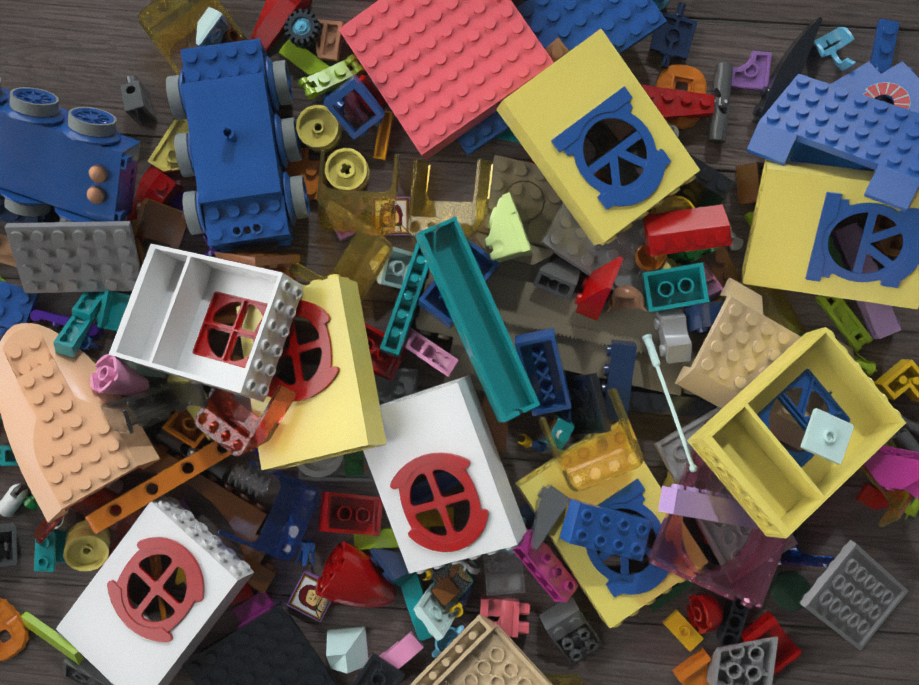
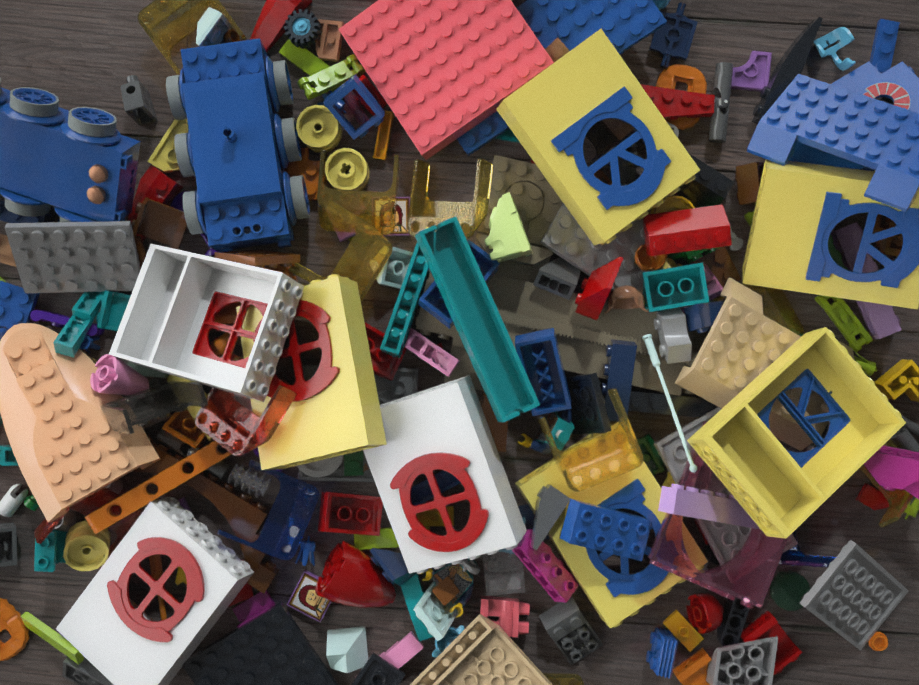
dark green plate [649,572,701,612] -> none
light aqua plate [800,408,854,464] -> none
none -> orange cone [210,332,230,357]
none -> dark green slope [633,433,667,476]
none -> blue brick [646,627,678,679]
none -> orange plate [868,631,888,651]

